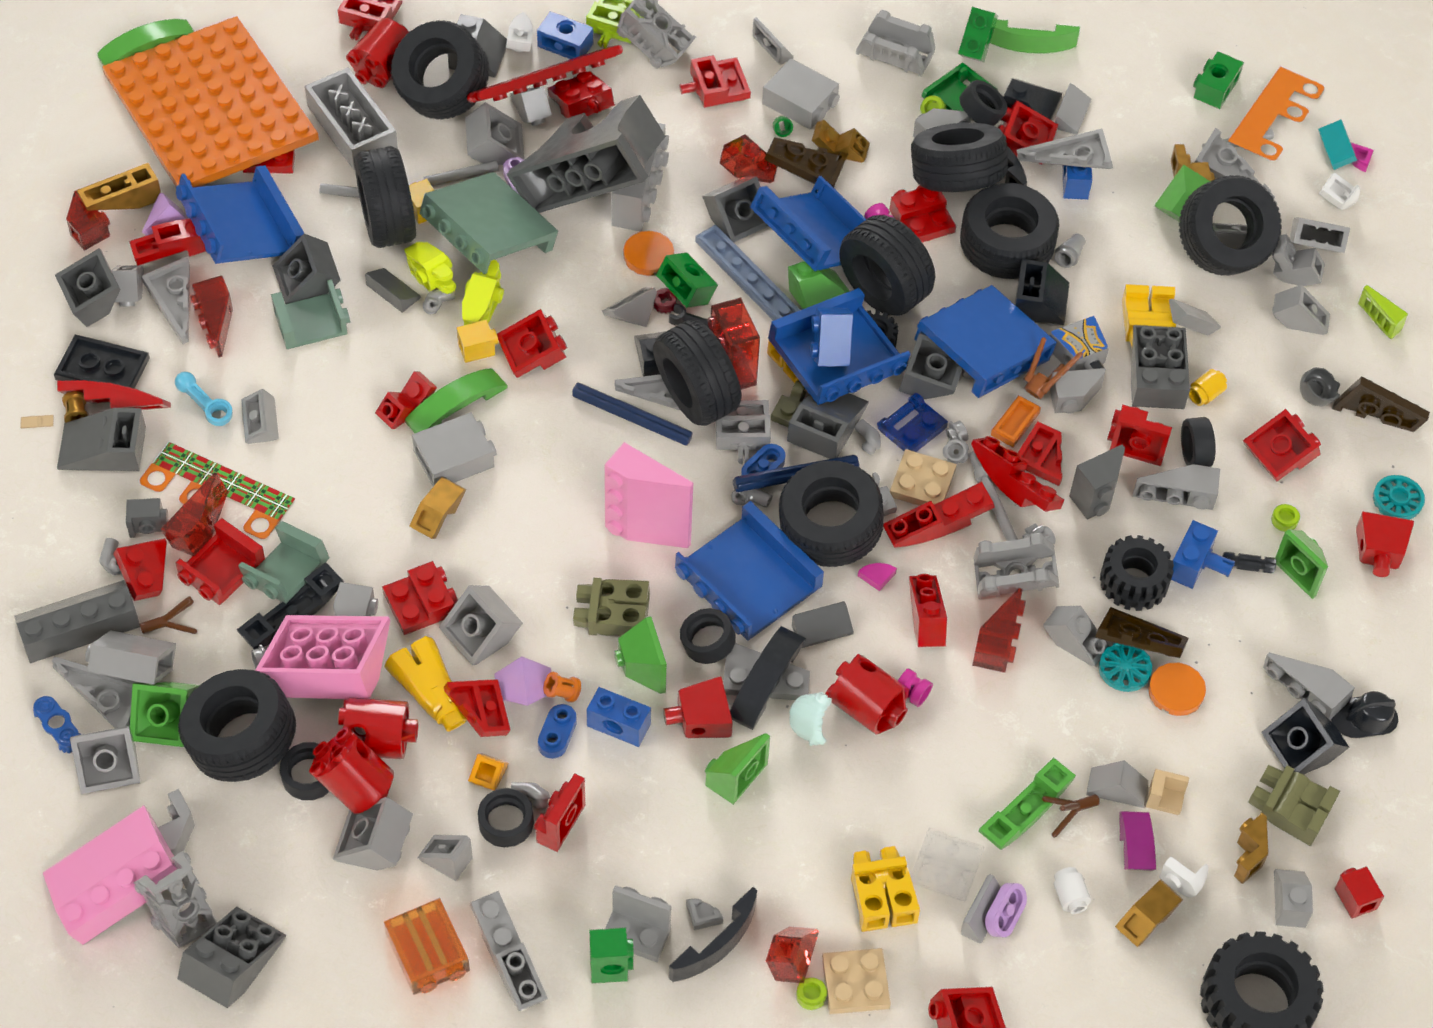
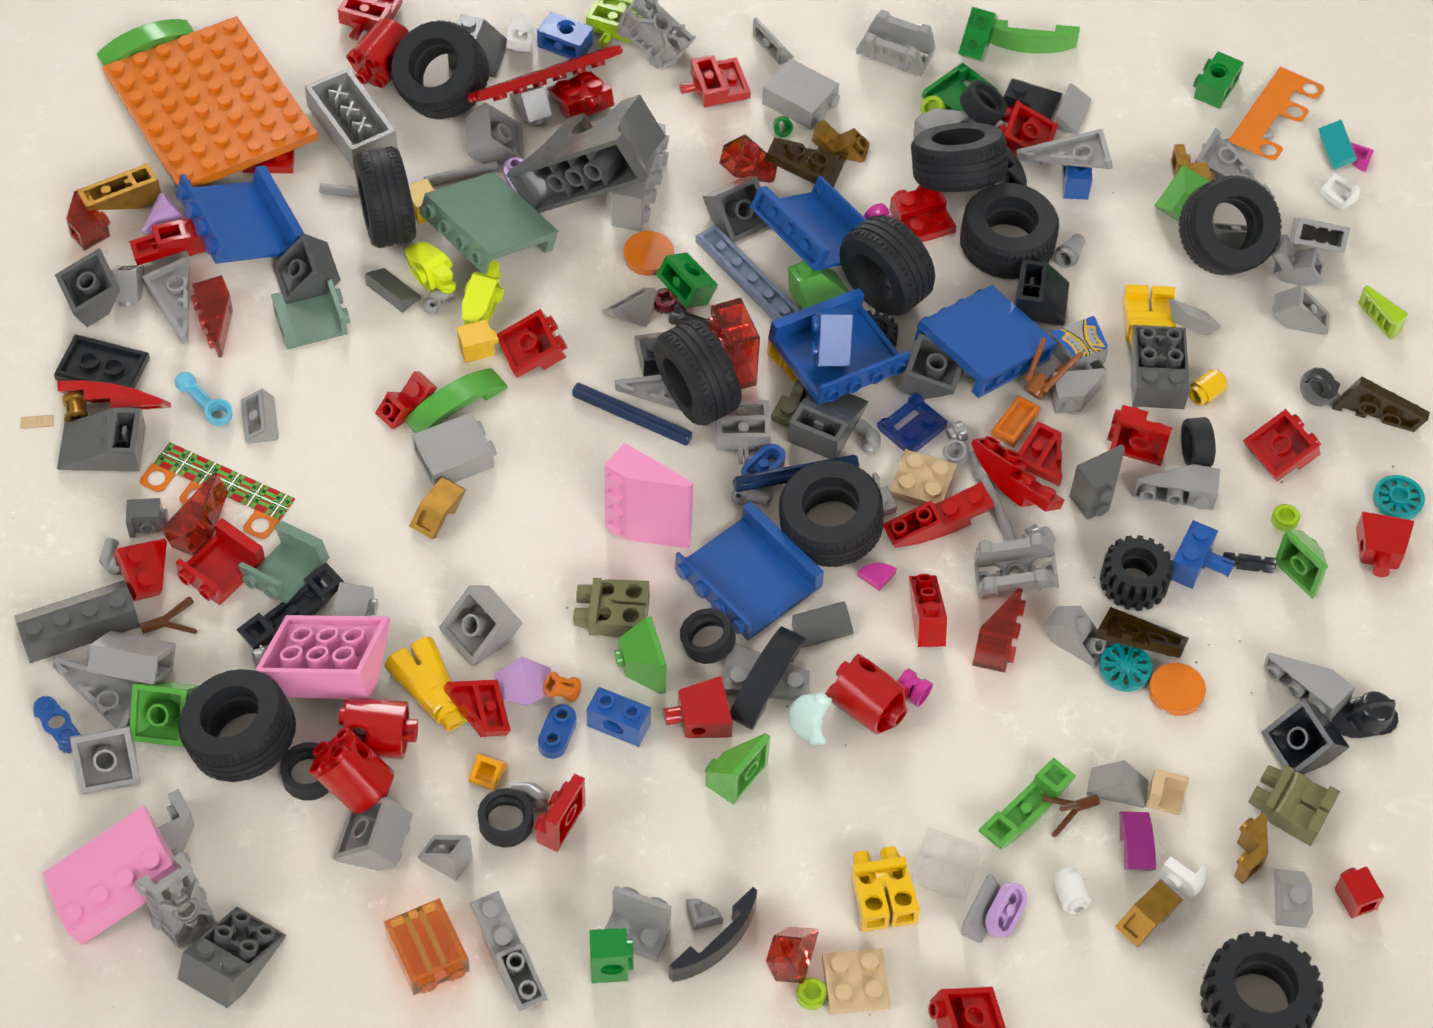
red plate [382,561,458,635] -> none

